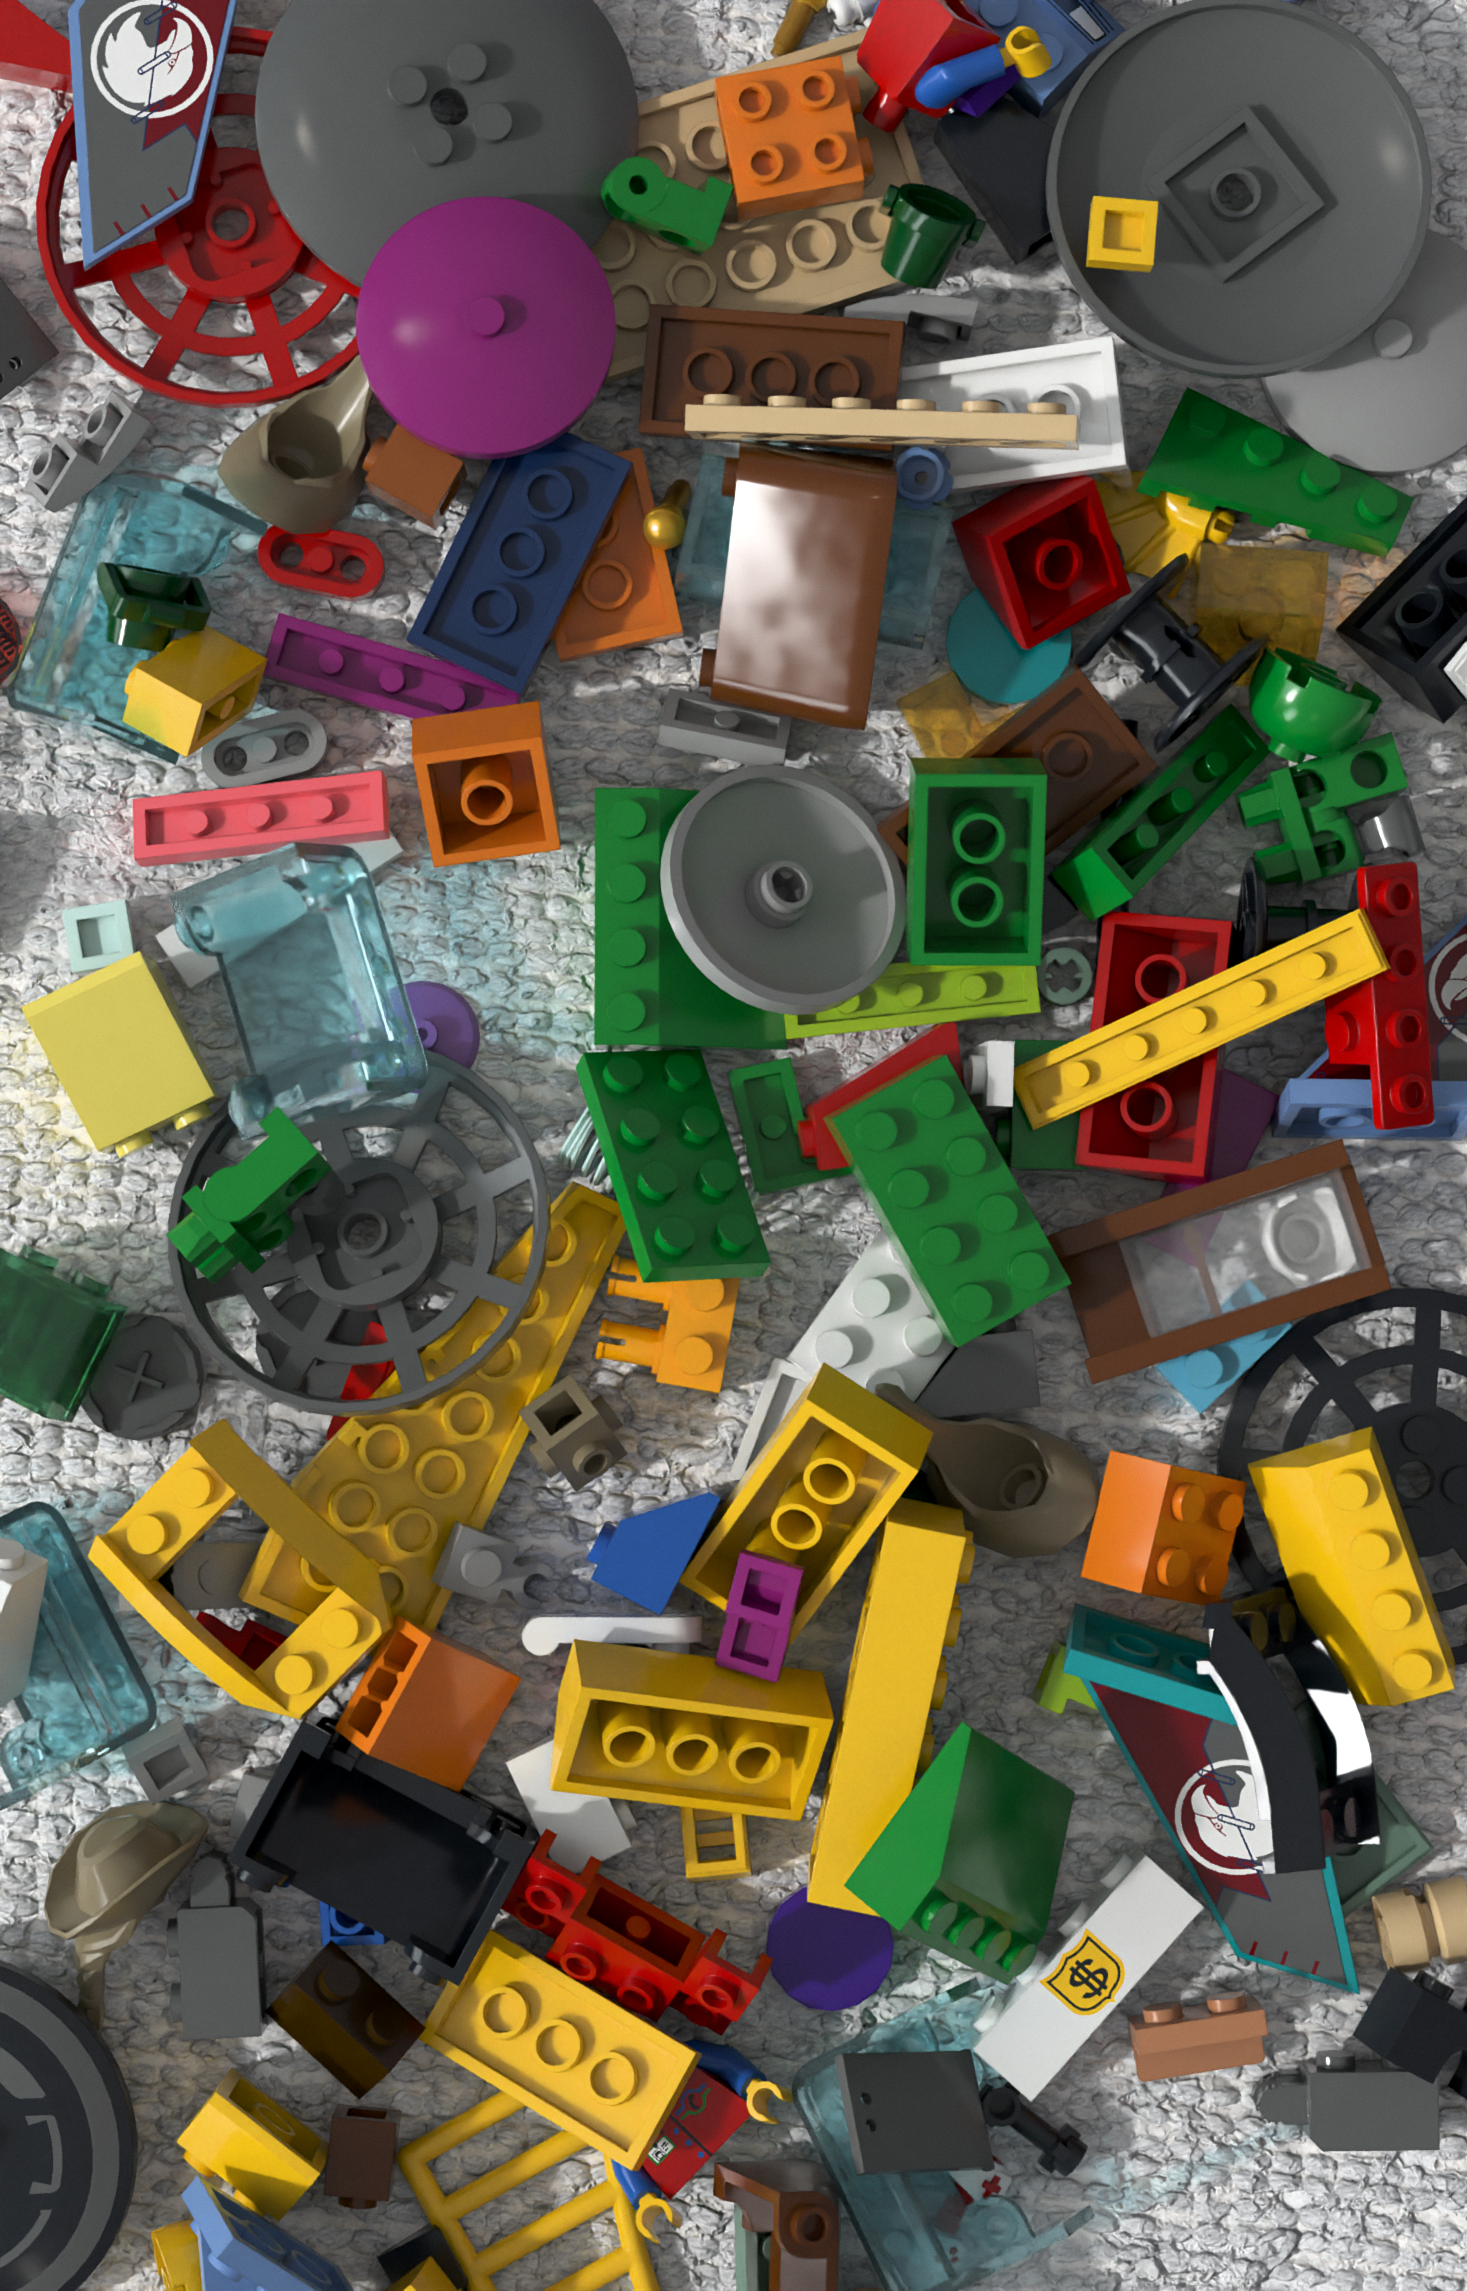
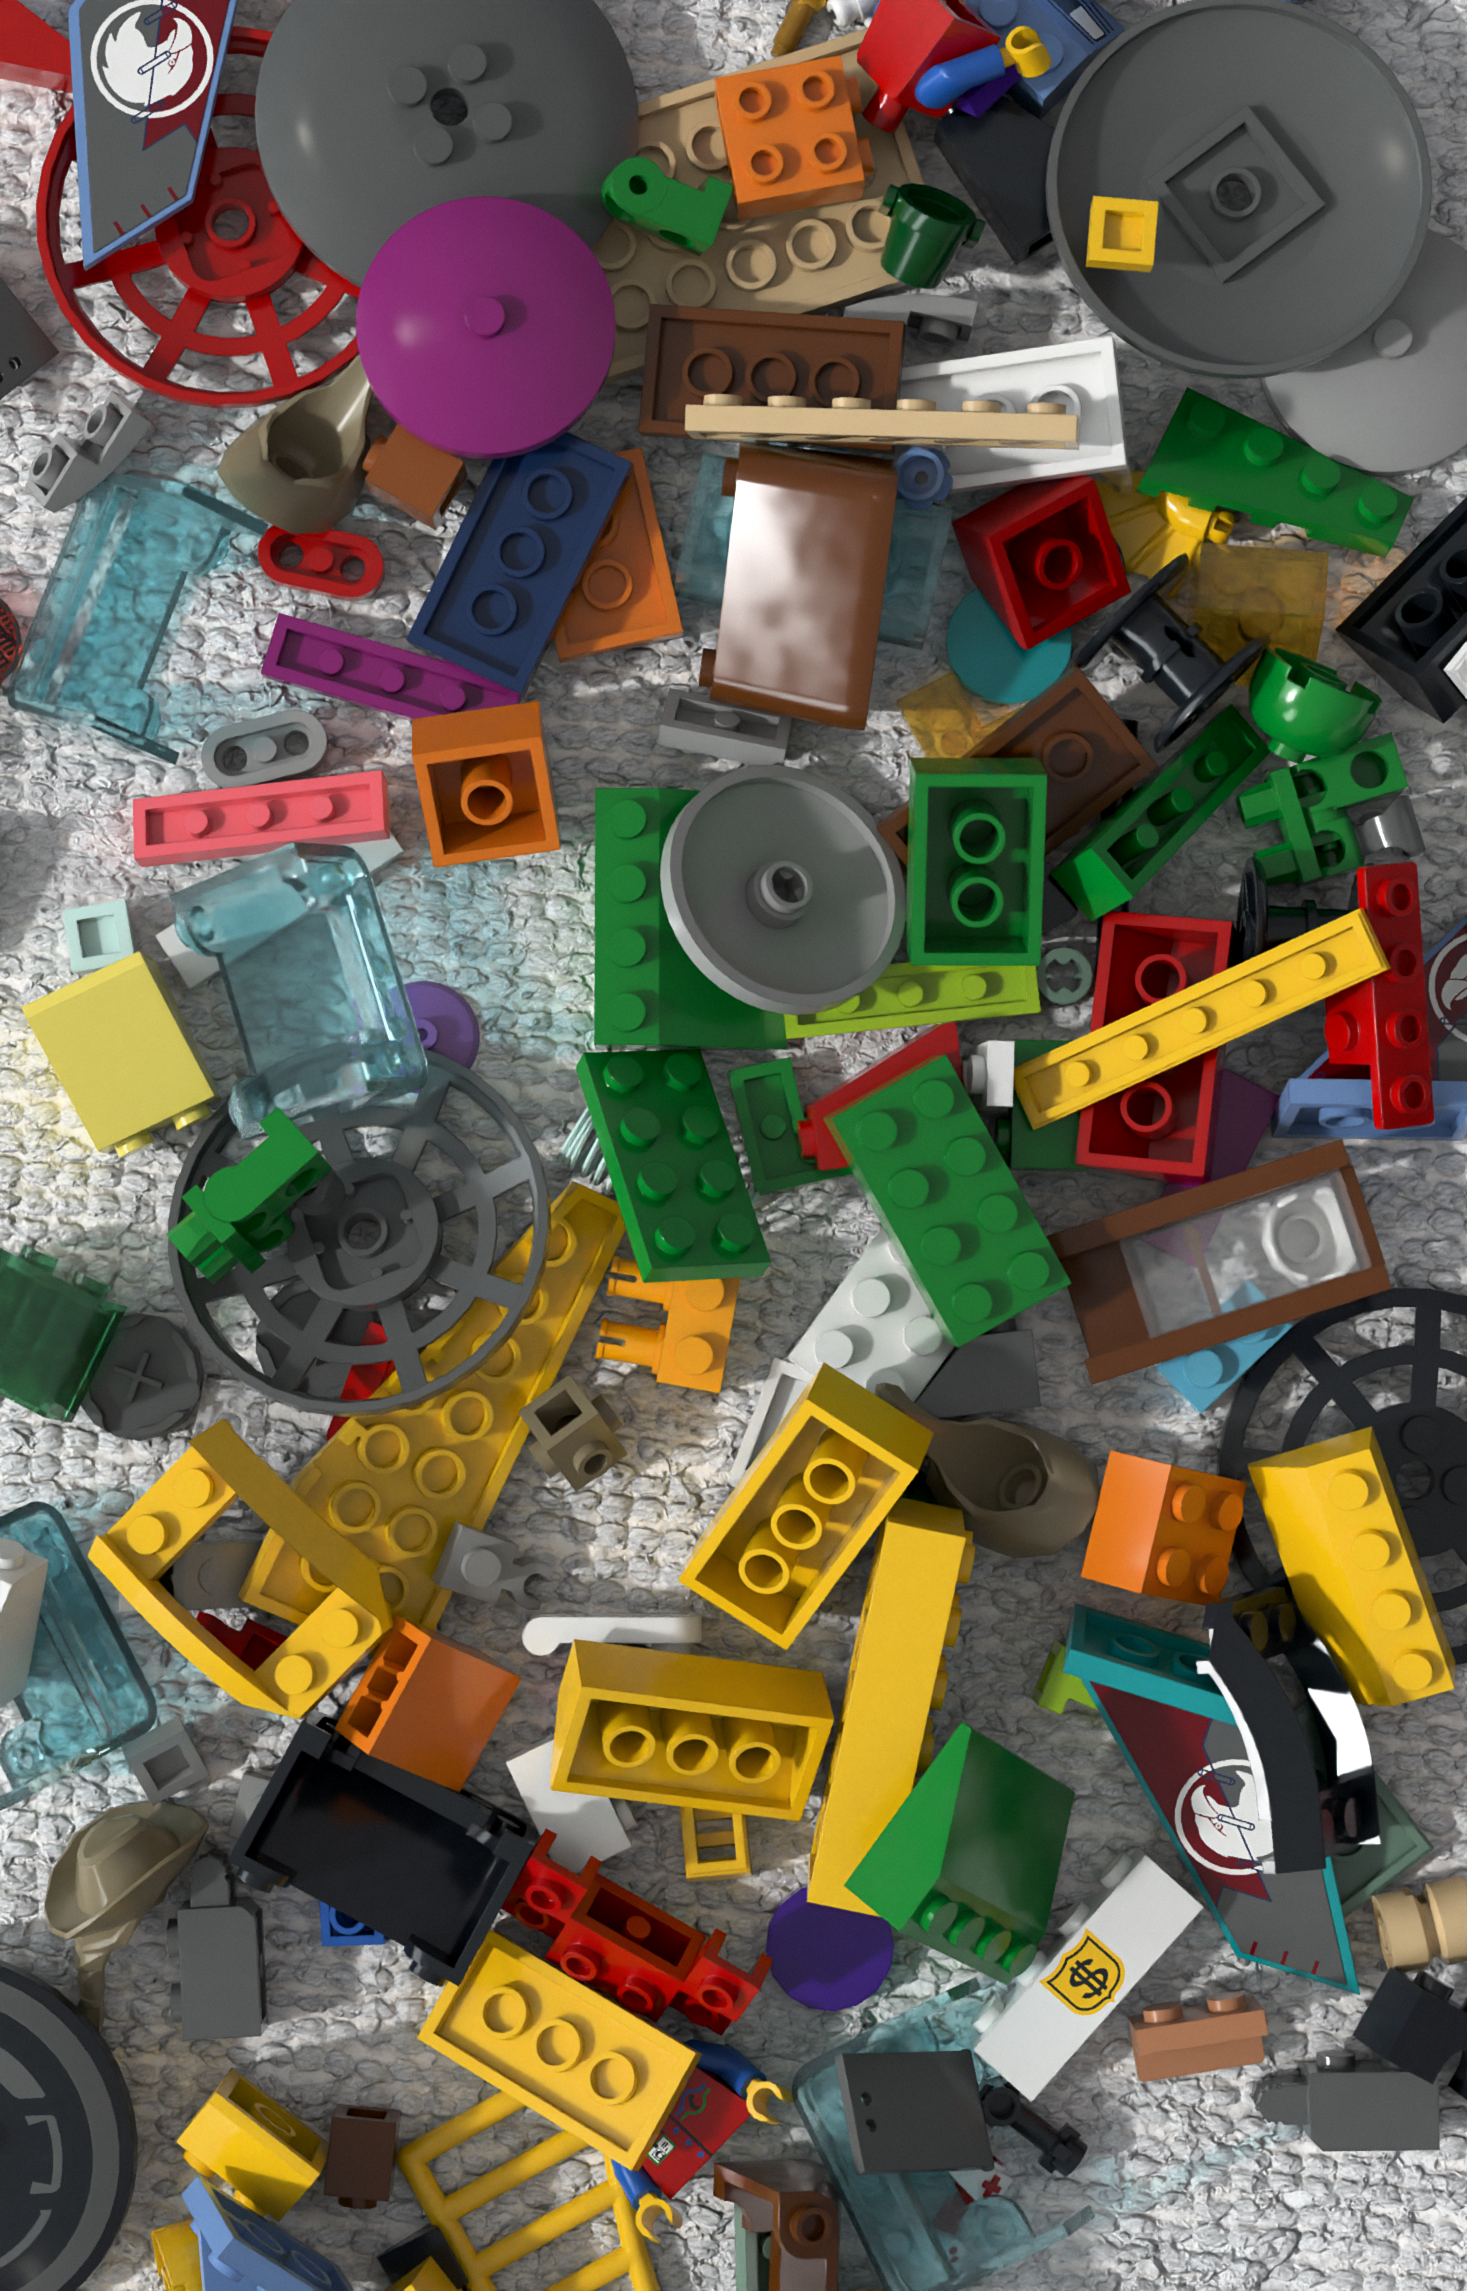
dark green piece [96,562,212,652] -> none
yellow brick [122,625,268,757] -> none
dark brown brick [264,1940,426,2100] -> none
blue slope [586,1487,721,1615] -> none
pearl gold piece [643,479,691,550] -> none
magenta slope [715,1549,805,1683] -> none

